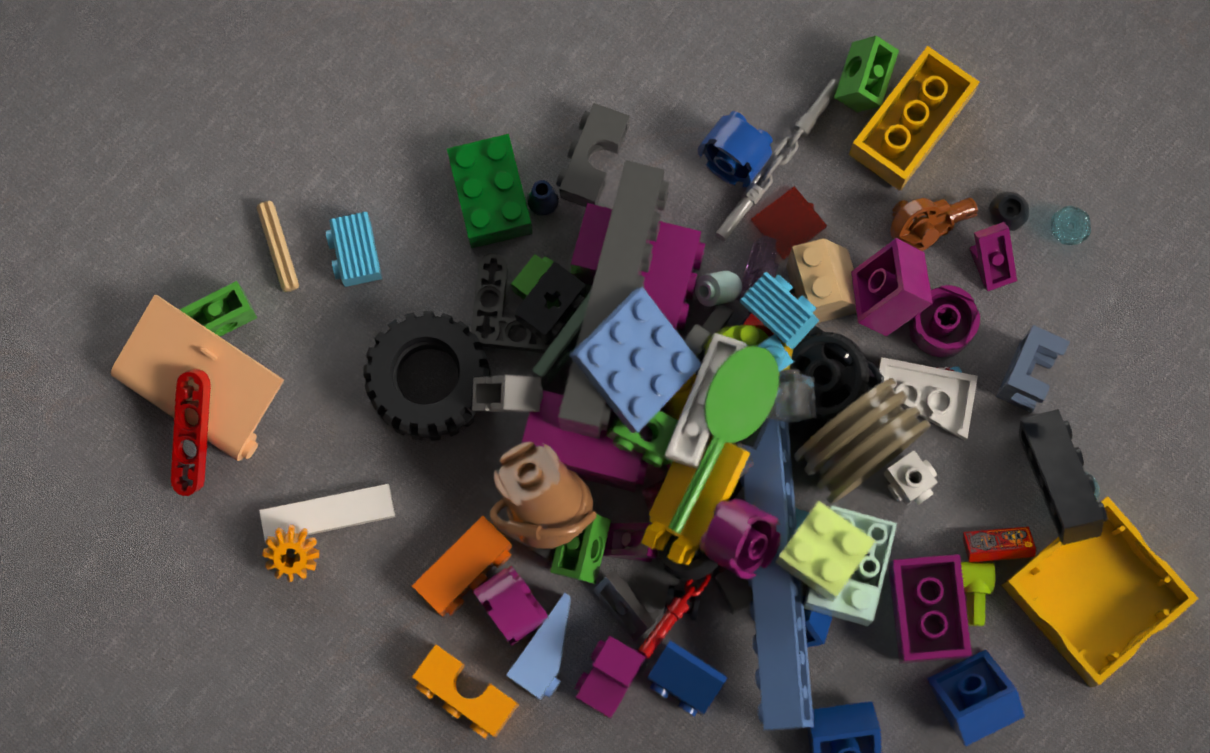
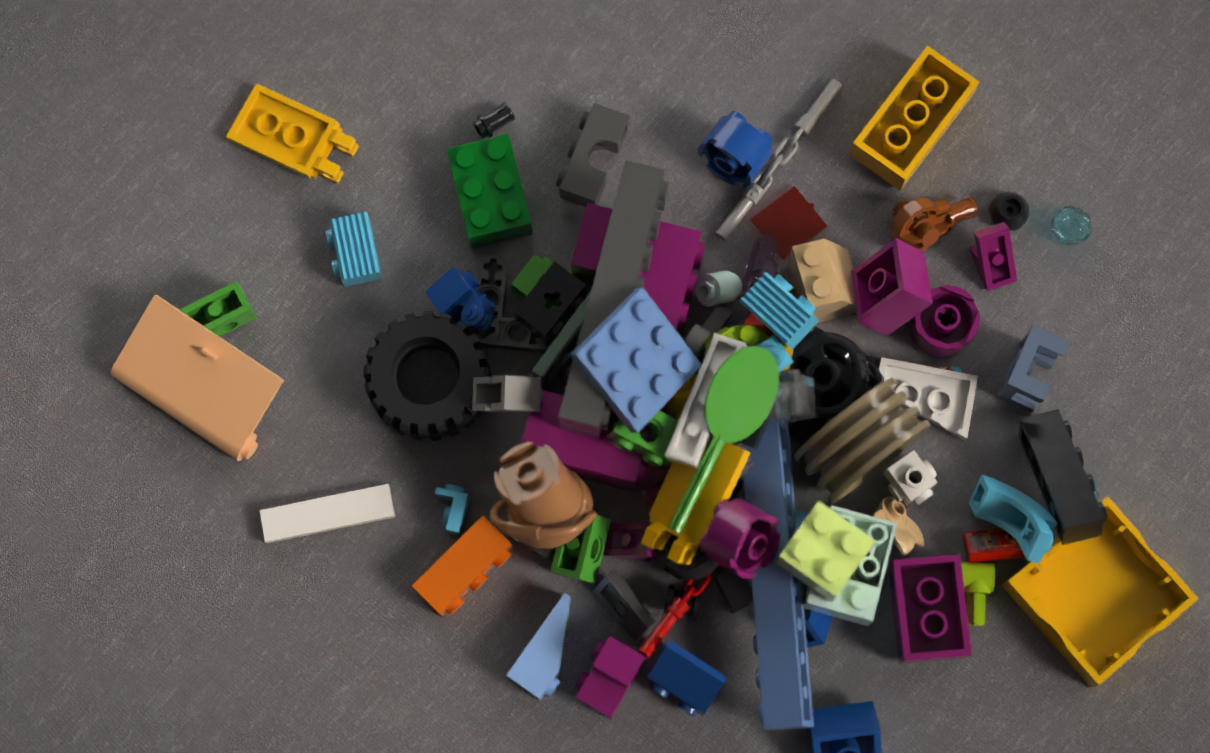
red beam [171,369,211,496] -> none
tan axle [257,201,299,292] -> none
light orange gear [262,524,320,582] -> none
light orange arch [412,644,519,738] -> none
magenta brick [473,566,549,646] -> none
dark blue cone [527,180,559,215] -> none
bright green brick [834,36,899,112] -> none
blue slope [927,649,1025,747] -> none
none -> yellow tile [226,83,359,184]
none -> blue brick [425,266,497,331]
none -> medium azure bracket [435,484,471,537]
none -> black pin [473,102,515,138]
none -> tan plate [872,497,924,556]
none -> medium azure arch [969,475,1057,564]

